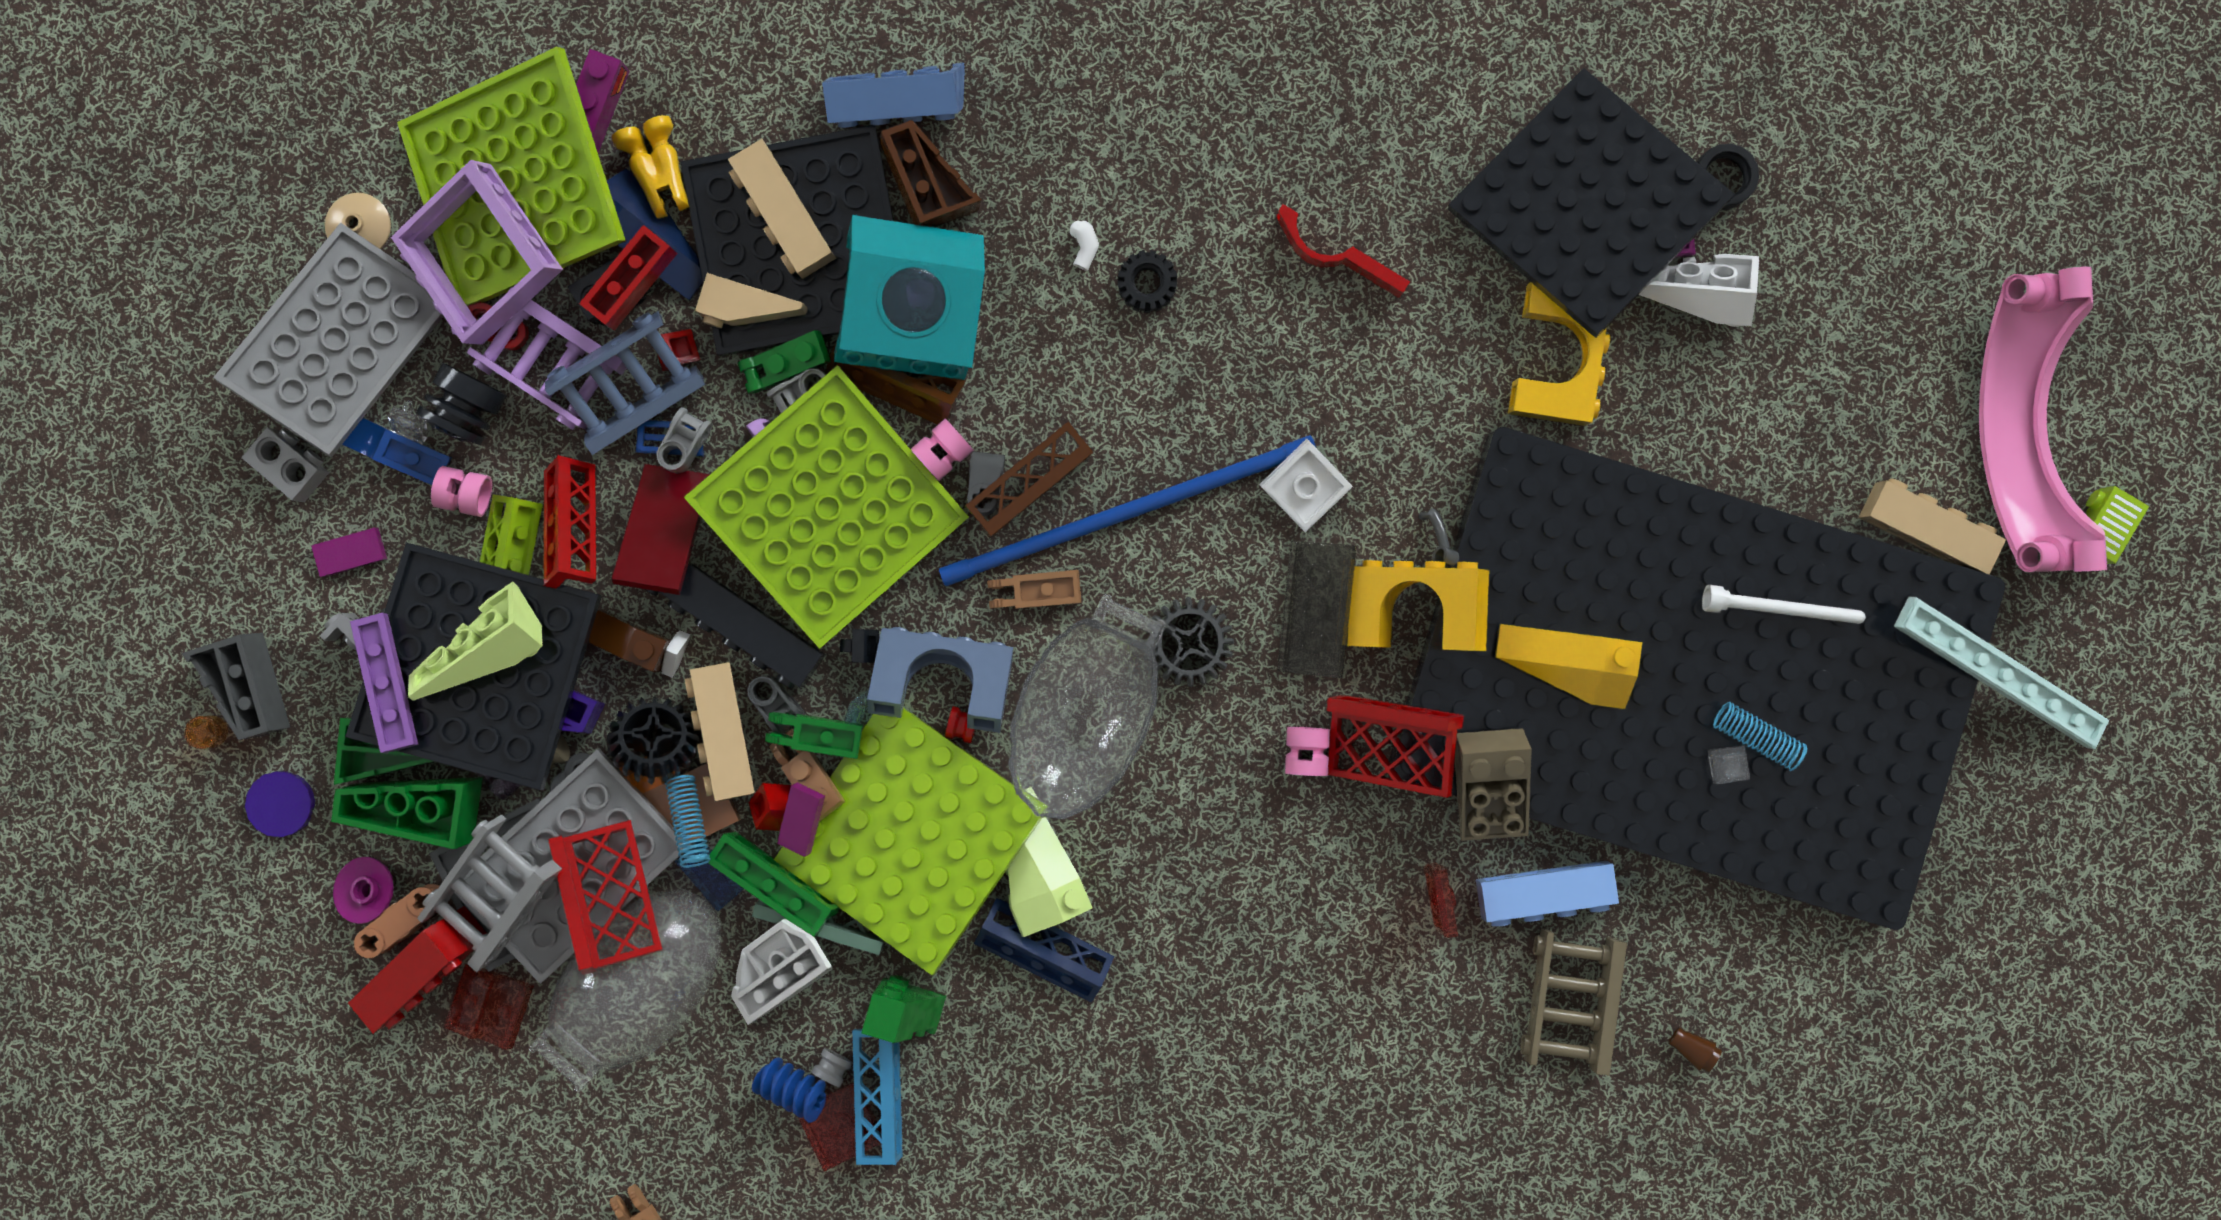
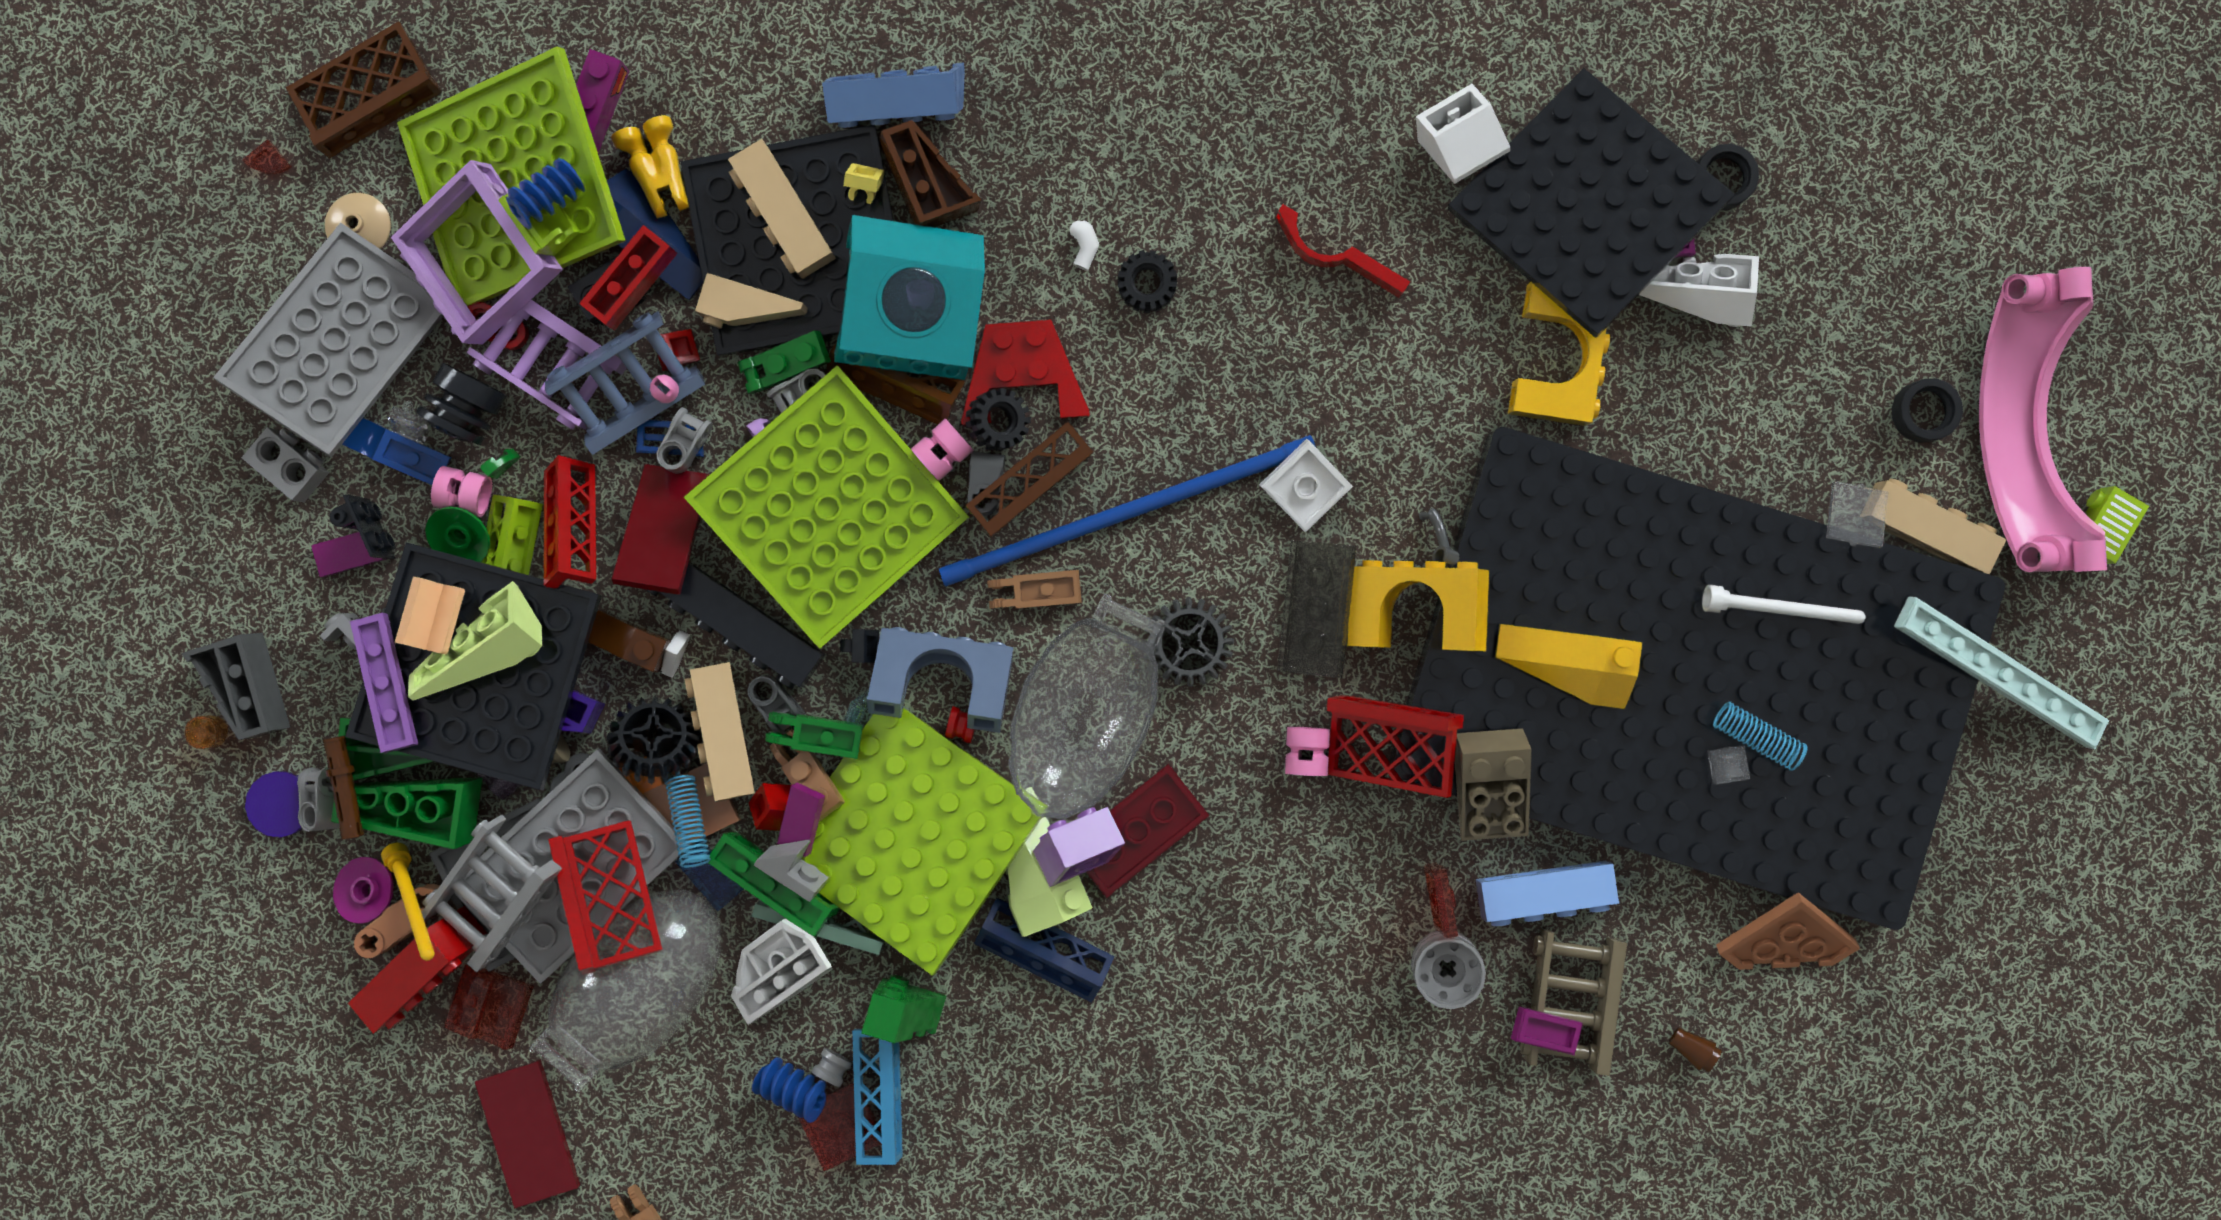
none -> clear red tile [242,139,292,174]
none -> reddish brown fence [286,21,442,159]
none -> light grey piece [297,767,340,832]
none -> reddish brown pin [323,735,364,840]
none -> black hinge [330,494,396,560]
none -> yellow piece [381,842,435,961]
none -> light nougat panel [395,576,465,655]
none -> green dish [425,507,490,562]
none -> dark red tile [475,1059,580,1209]
none -> green tile [480,448,521,479]
none -> lime hinge [499,181,579,256]
none -> blue piece [506,158,585,230]
none -> bright pink hinge [650,375,679,403]
none -> light grey slope [754,840,829,902]
none -> light yellow tile [843,163,884,204]
none -> red wing [961,320,1090,426]
none -> black tyre [966,388,1031,451]
none -> brick [1033,807,1125,887]
none -> dark red tile [1086,764,1210,898]
none -> light grey wheel [1411,929,1486,1009]
none -> white slope [1416,84,1510,184]
none -> magenta tile [1511,1006,1583,1056]
none -> nougat plate [1716,893,1860,970]
none -> clear piece [1826,481,1888,549]
none -> black tyre [1892,378,1963,443]

